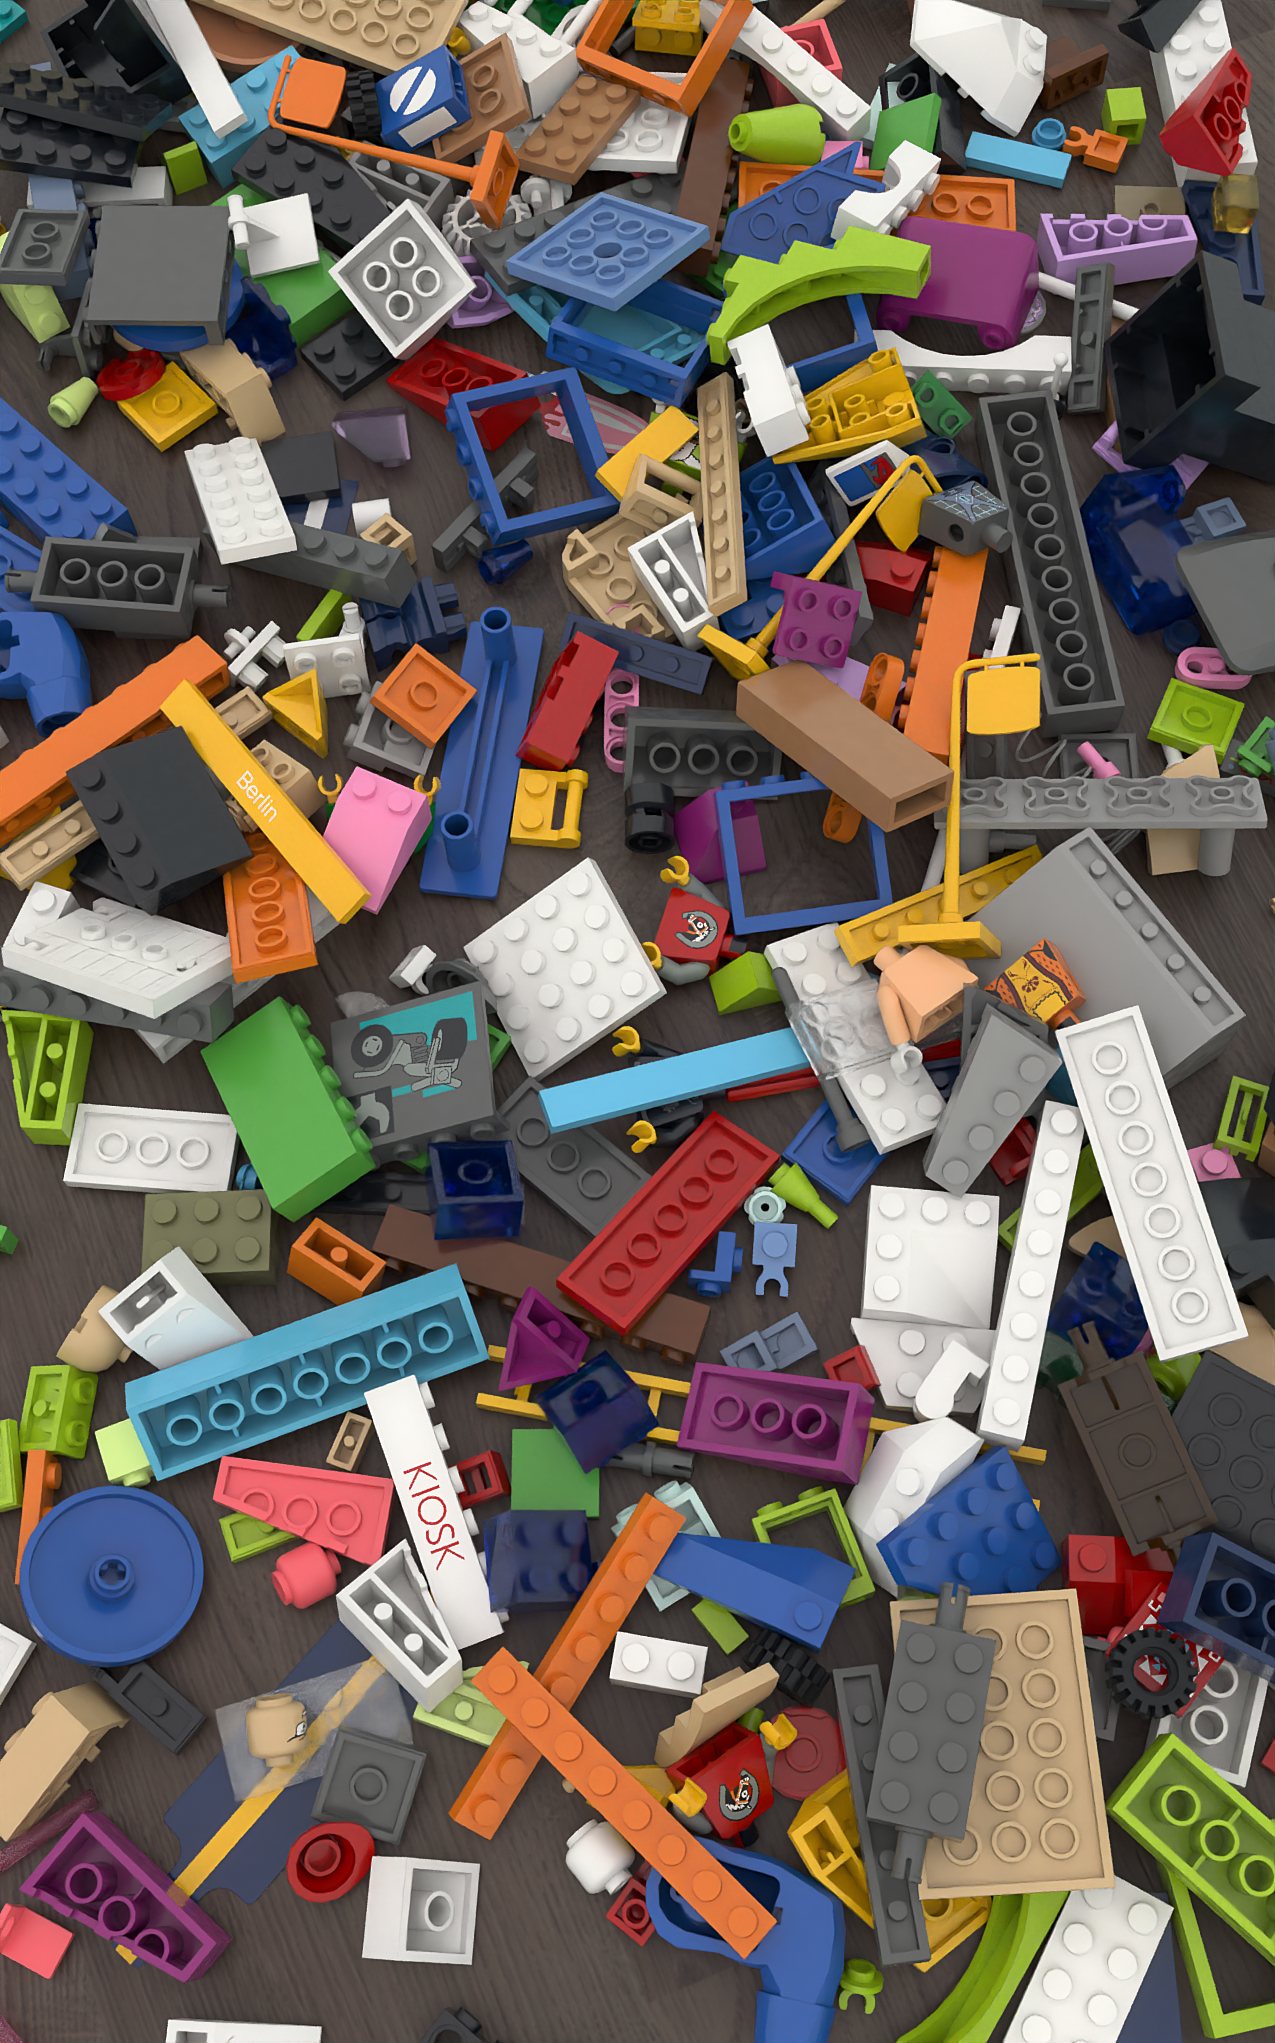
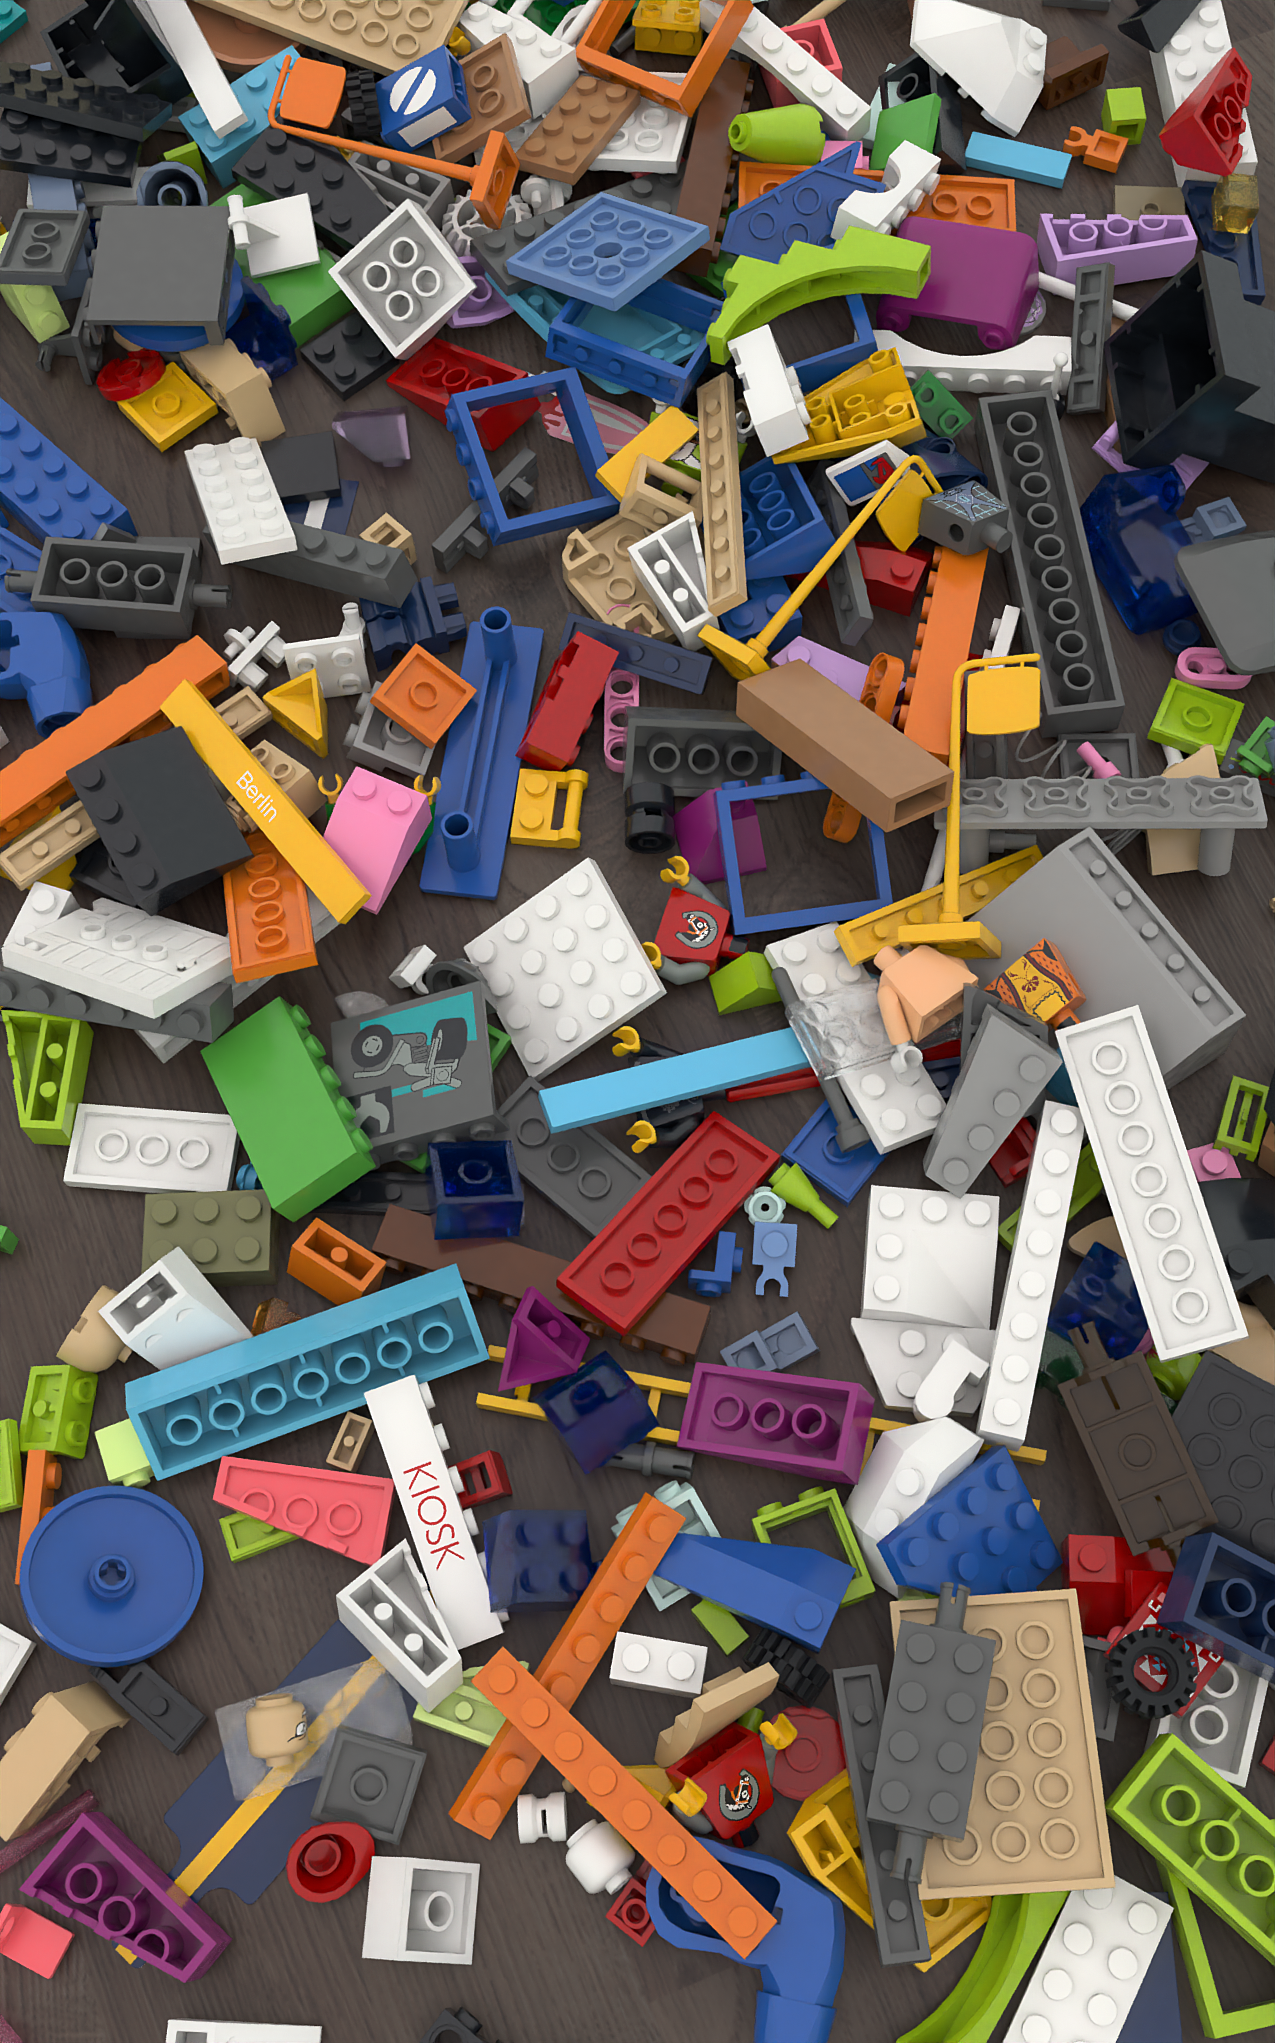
yellowish green cone [48,377,98,428] -> none
coral head [271,1542,341,1609] -> none
lime tile [296,589,353,642] -> none
white brick [352,498,392,539] -> none
clear blue cone [476,539,533,585] -> none
bright green tile [511,1429,600,1520] -> none
magenta bracket [770,571,862,668] -> none
red tile [822,1345,881,1392] -> none
lime plate [838,1958,884,2014] -> none
dark azure plate [1031,118,1066,151] -> none
none -> sand blue cone [136,161,209,206]
none -> clear orange tile [251,1297,302,1336]
none -> white wheel [518,1792,568,1844]

